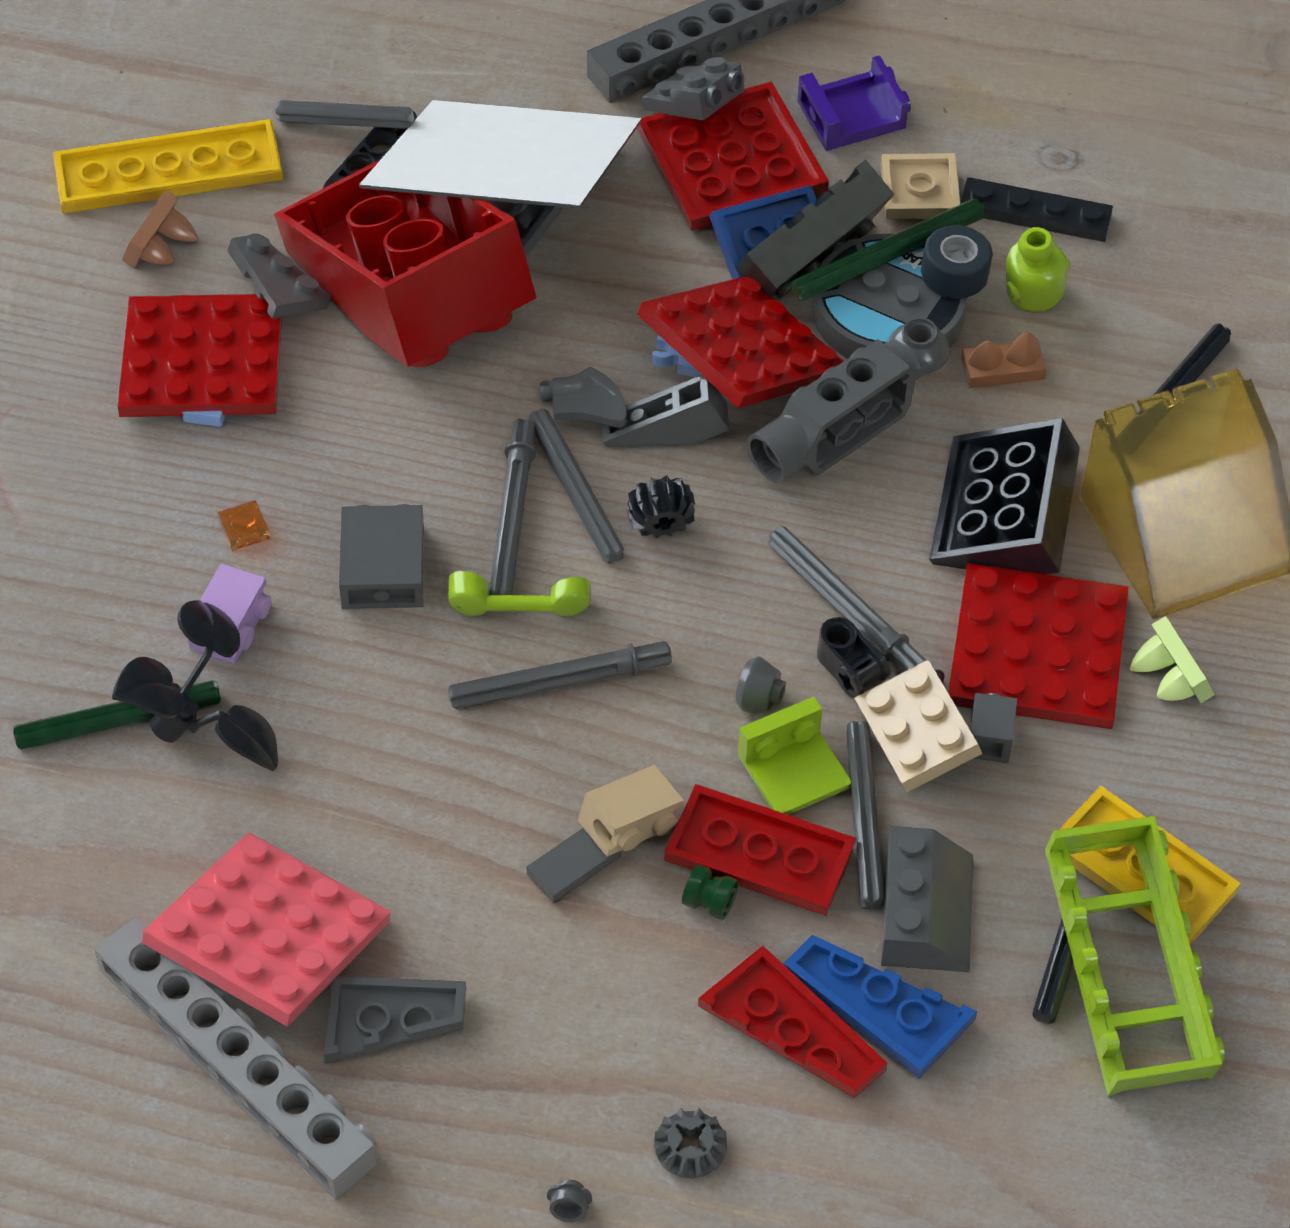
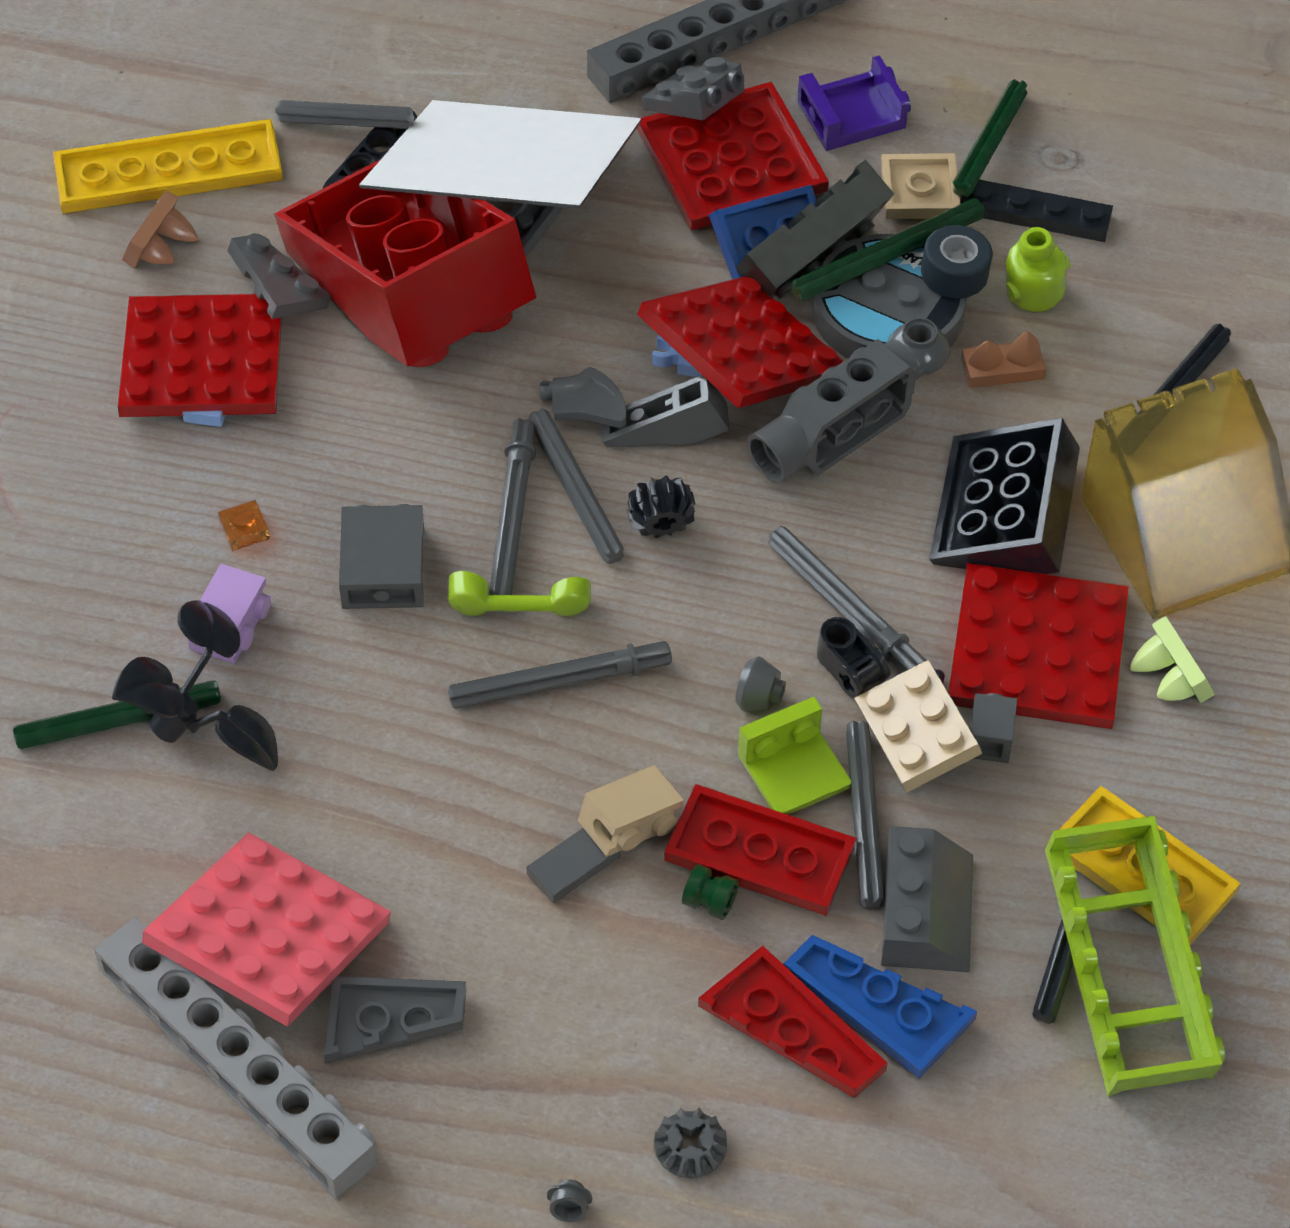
none -> dark green axle [952,79,1027,197]

